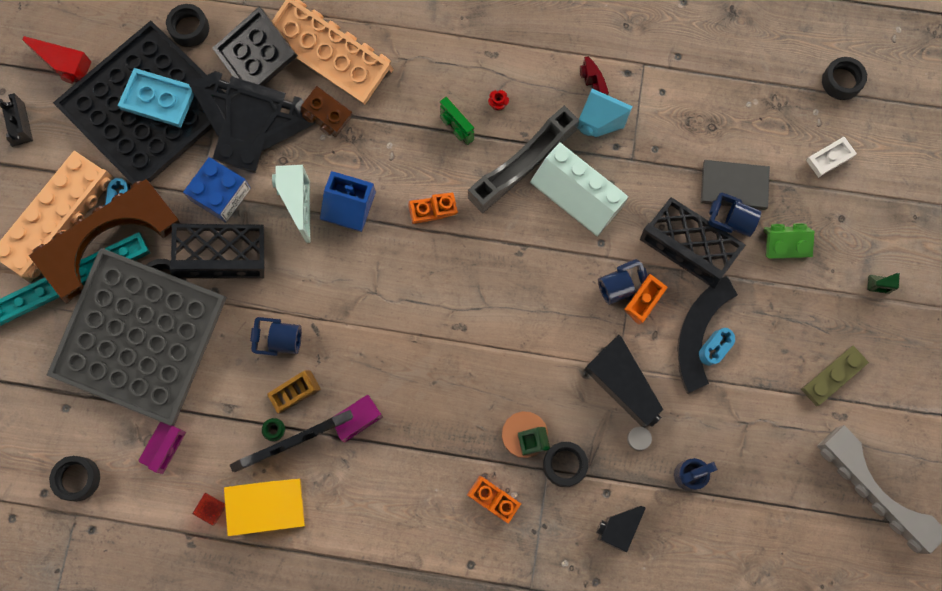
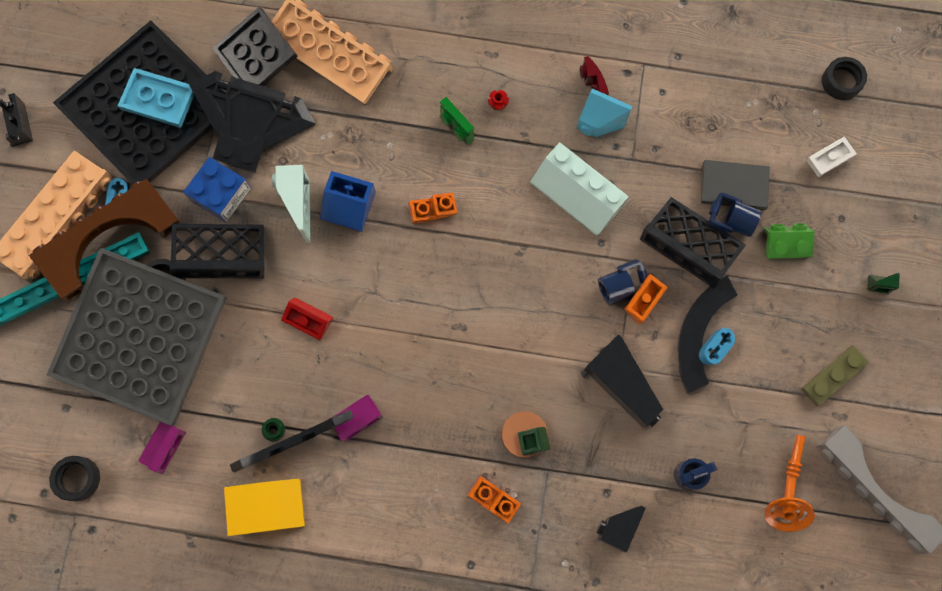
red slope [22,36,91,84] -> none
black tyre [166,4,210,47] -> none
clear red plate [192,493,225,526] -> none
dark blue piece [250,317,302,356] -> none
pearl gold slope [267,370,321,414] -> none
reddish brown brick [301,86,352,138] -> none
dark grey arch [468,105,579,214] -> none
black tyre [543,442,588,487] -> none
light grey tile [627,427,652,451] -> none
none -> red slope [281,298,333,341]
none -> orange dish [764,434,815,532]

